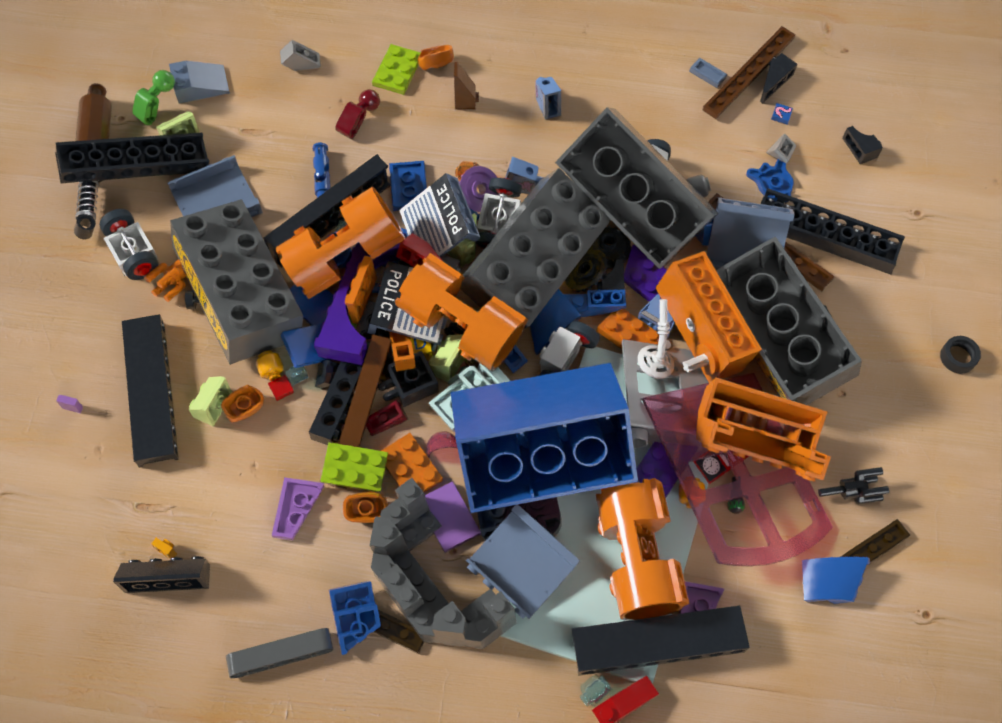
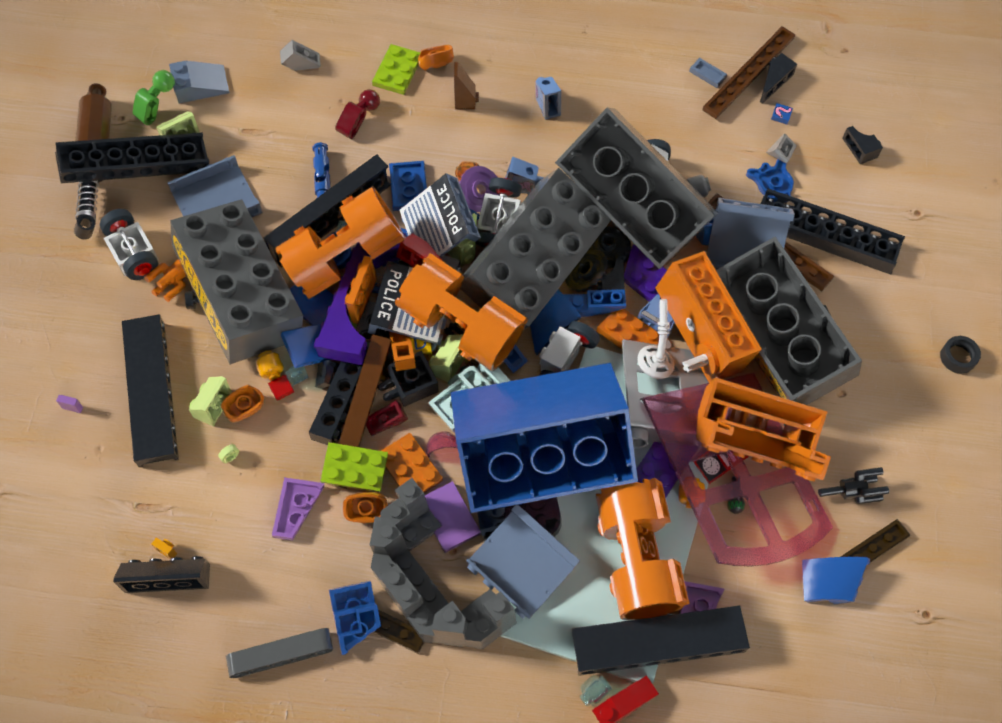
none -> yellowish green tile [218,444,239,463]

